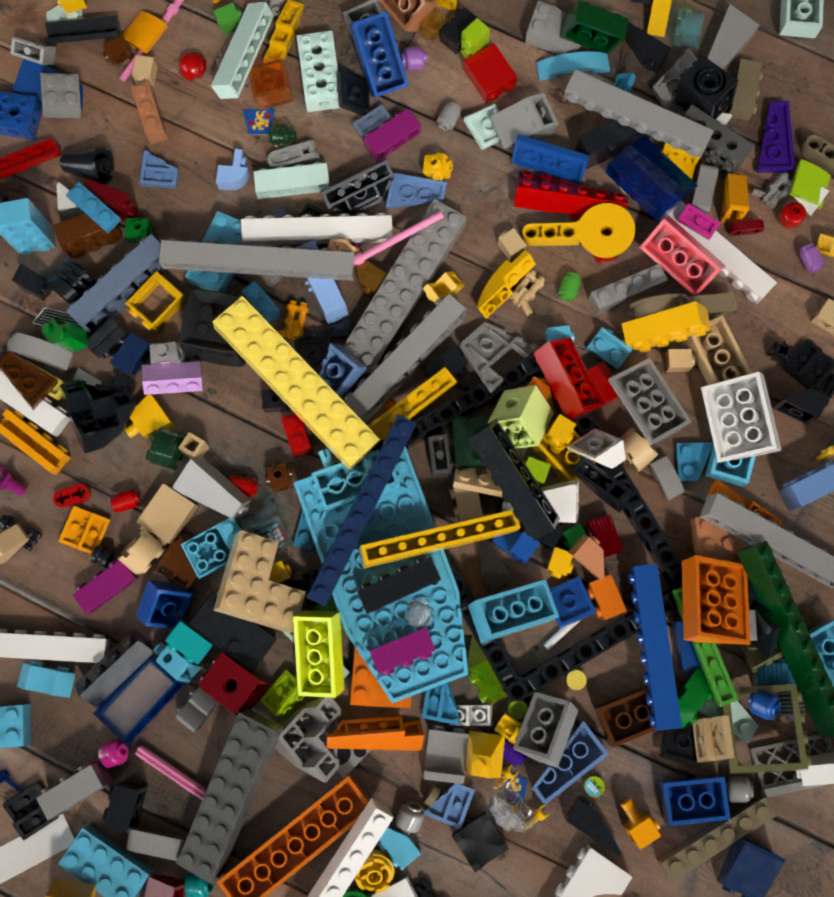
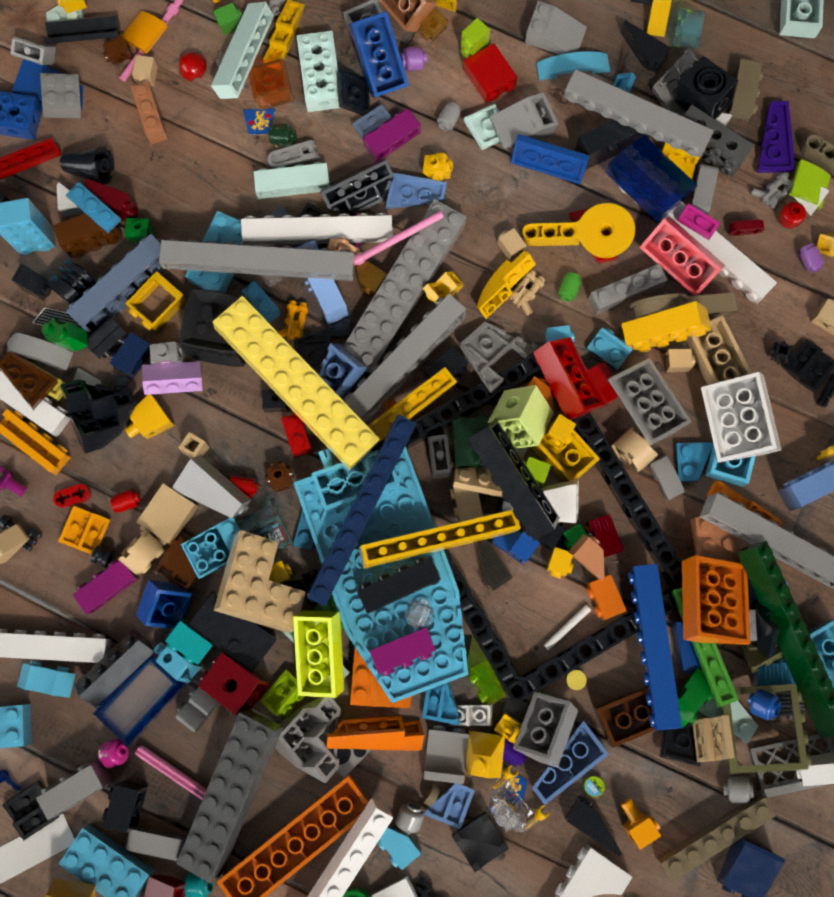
medium blue wing [139,150,179,189] -> none
clear green brick [146,427,186,470] -> none
light blue brick [216,149,250,191] -> none
yellow cone [354,849,394,893] -> none
black brick [440,7,480,54] -> none
medium azure brick [468,579,559,643] -> none
lime tile [508,700,528,720] -> none
red wedge [514,171,628,214] -> none
blue plate [549,576,596,629] -> none
dark green brick [560,1,629,55] -> none
white slope [567,428,626,469] -> none
black slope [572,457,632,513] -> none
blue brick [658,774,731,826] -> none
light grey slope [707,4,760,70] -> none
light orange slope [720,173,749,224] -> none
black slope [772,388,829,425] -> none

